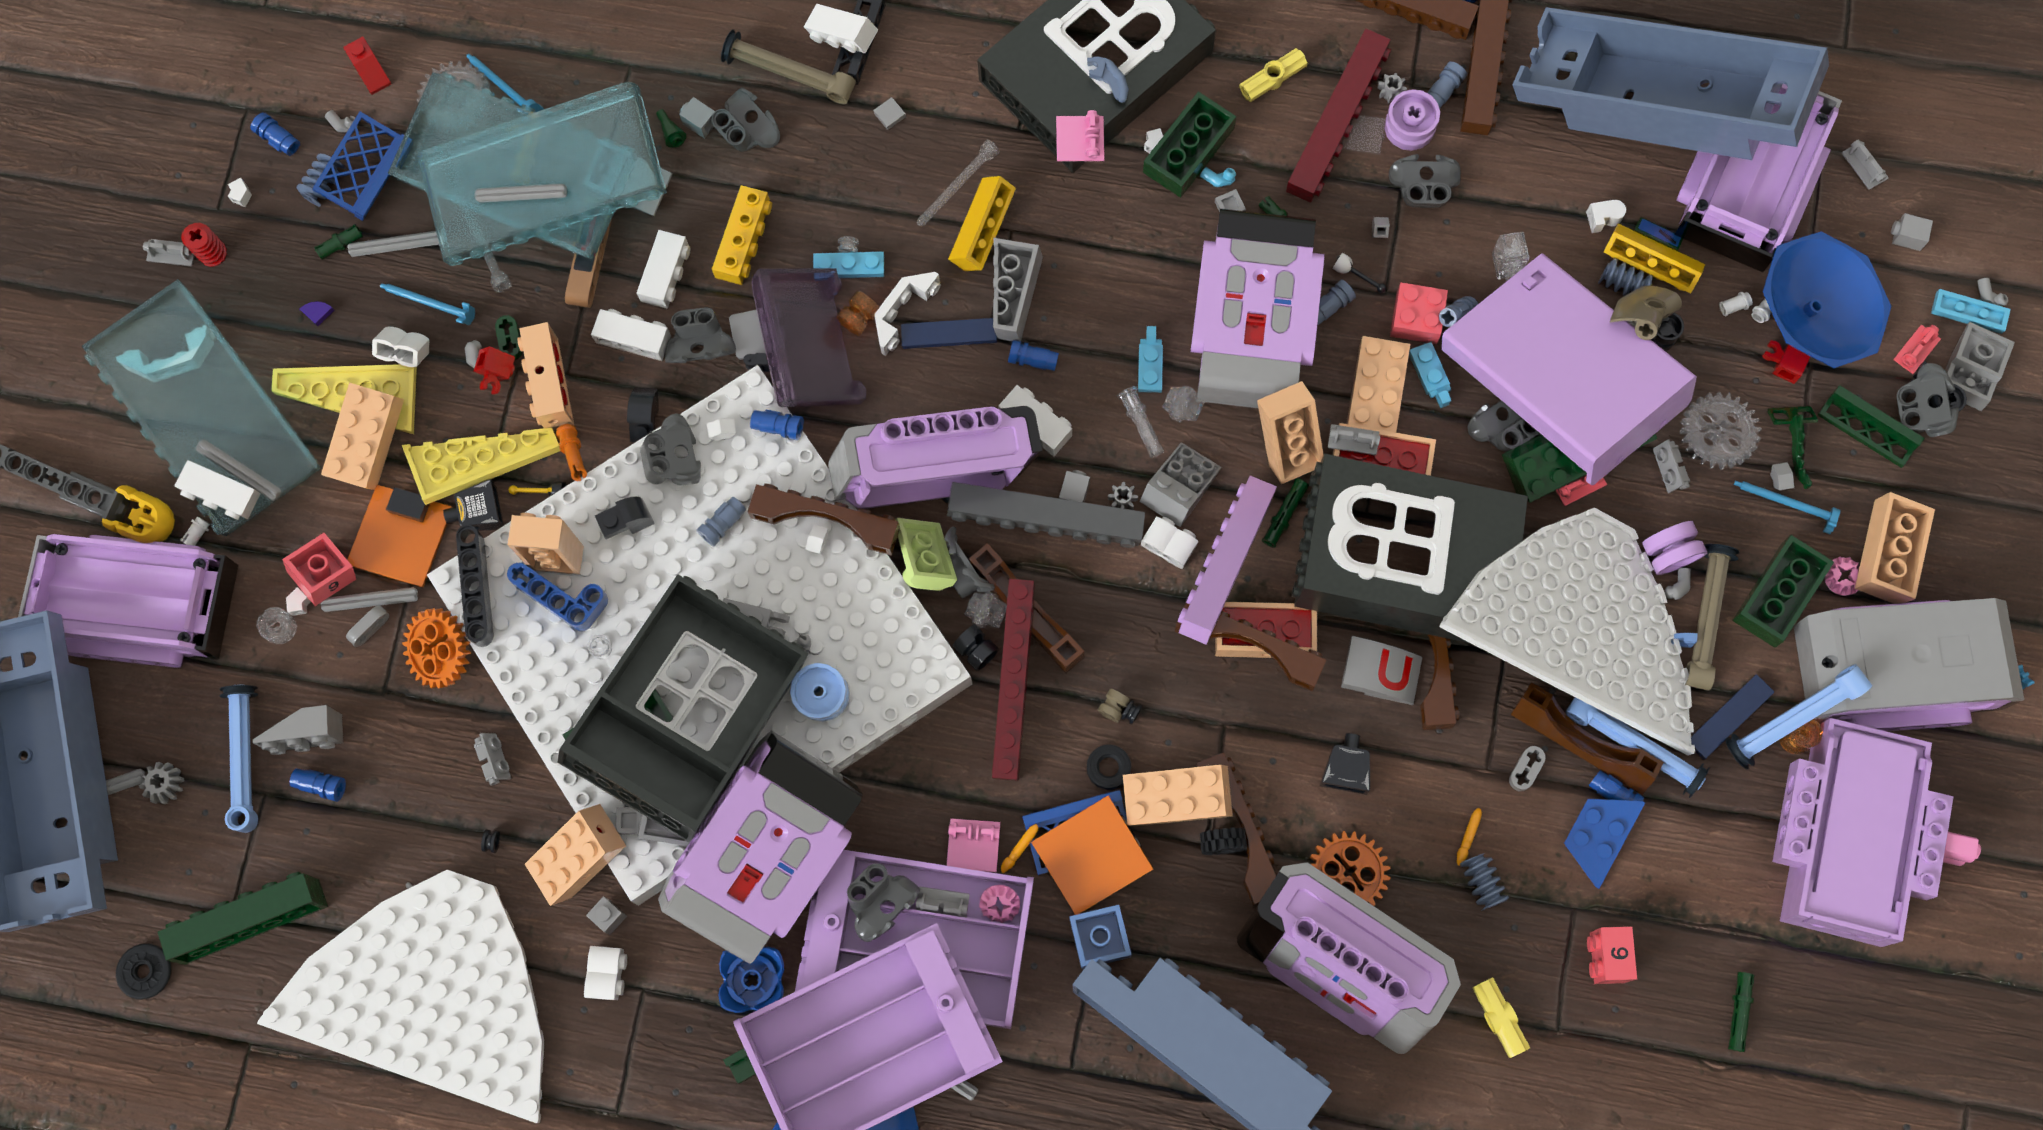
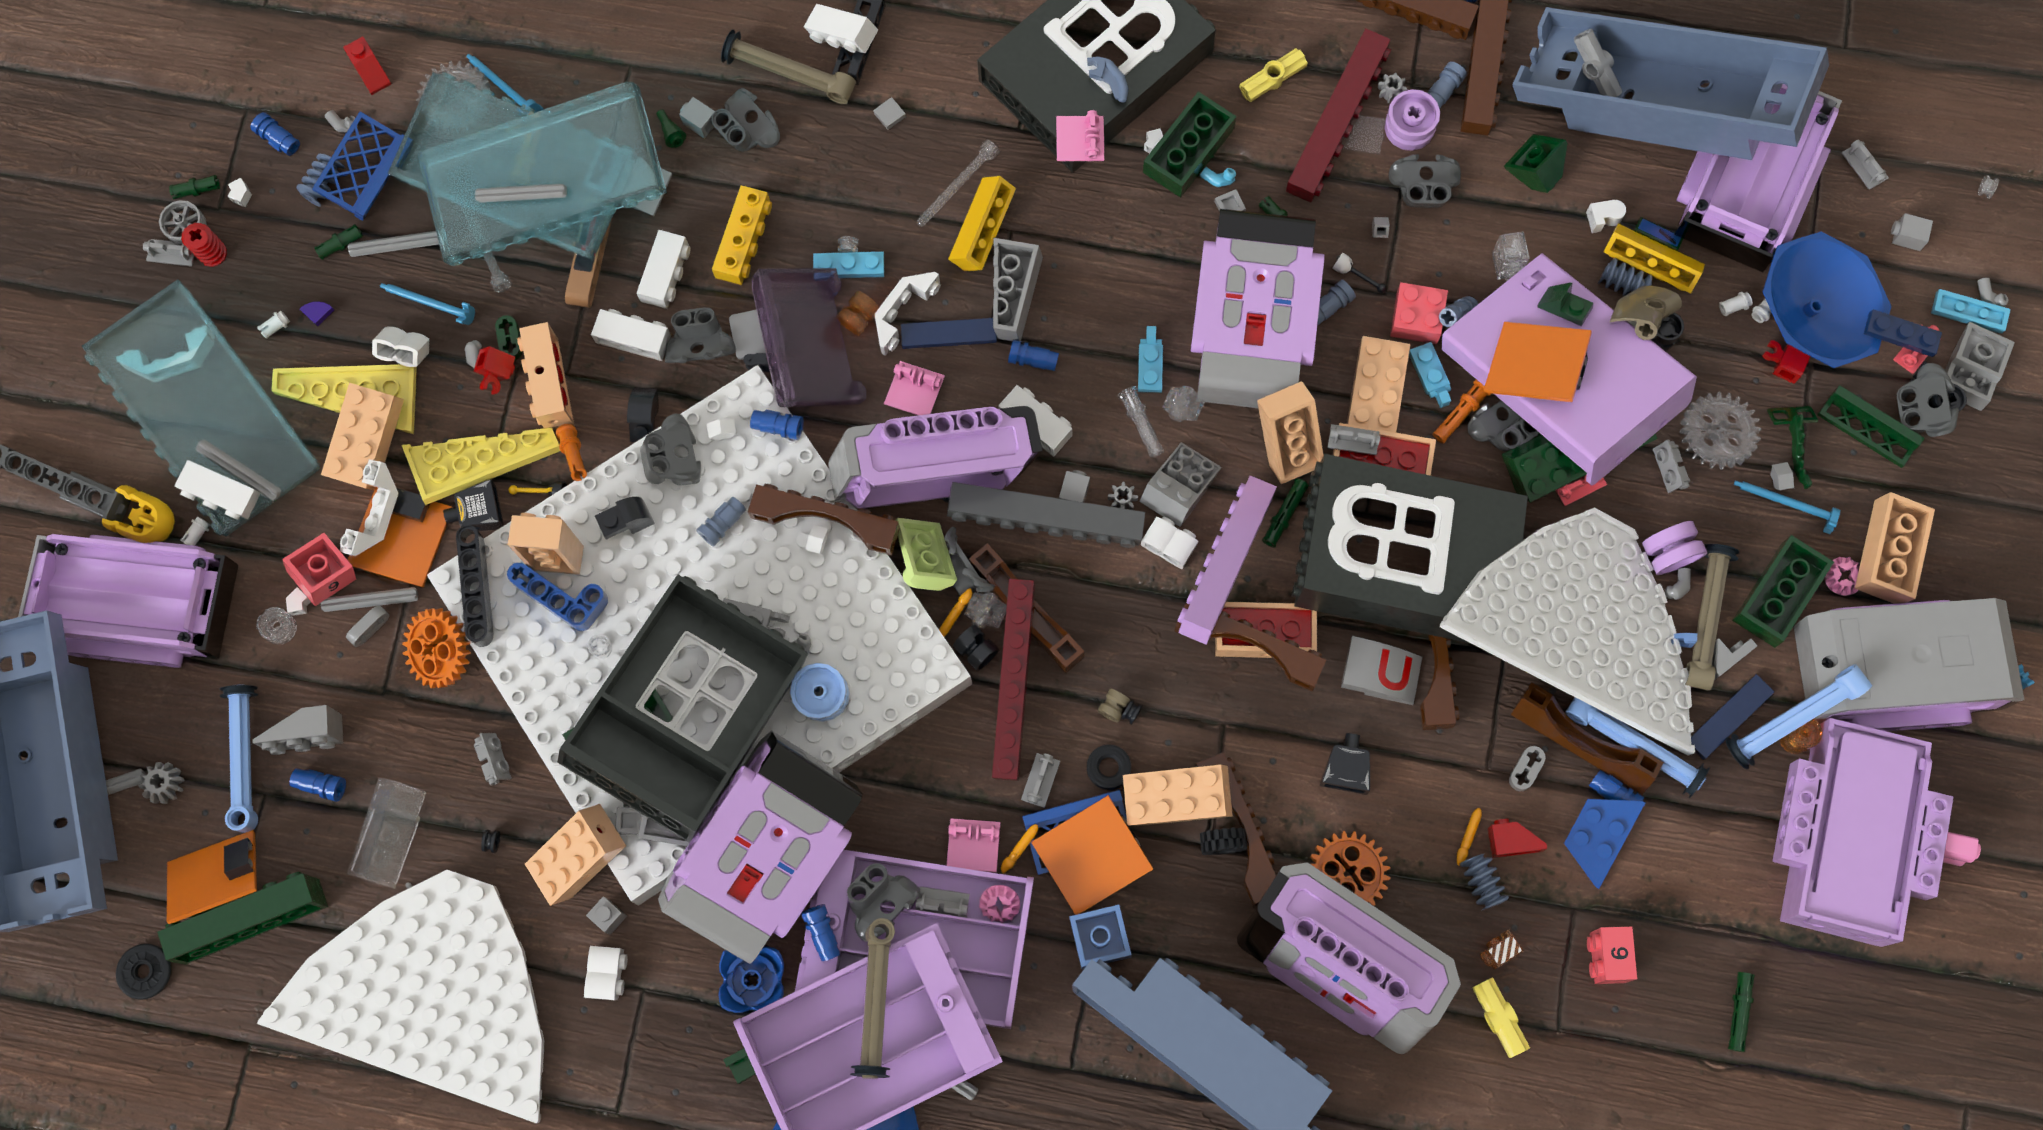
none -> light grey wheel [159,200,207,245]
none -> orange piece [166,830,257,924]
none -> dark green pin [169,175,220,200]
none -> white pin [257,311,290,339]
none -> white slope [339,459,398,556]
none -> clear slope [347,778,426,889]
none -> blue axle [801,904,840,961]
none -> dark tan piece [850,918,895,1079]
none -> bright pink hinge [884,361,945,415]
none -> light orange piece [939,588,973,637]
none -> light grey hinge [1021,753,1060,808]
none -> orange pin [1432,379,1492,444]
none -> clear orange brick [1480,929,1524,969]
none -> orange piece [1484,322,1592,402]
none -> red slope [1487,819,1547,858]
none -> dark green slope [1504,134,1568,193]
none -> dark green slope [1537,283,1594,326]
none -> light grey piece [1574,29,1622,97]
none -> light grey slope [1712,638,1757,680]
none -> dark blue plate [1864,309,1942,357]
none -> clear bush [1977,175,1999,199]

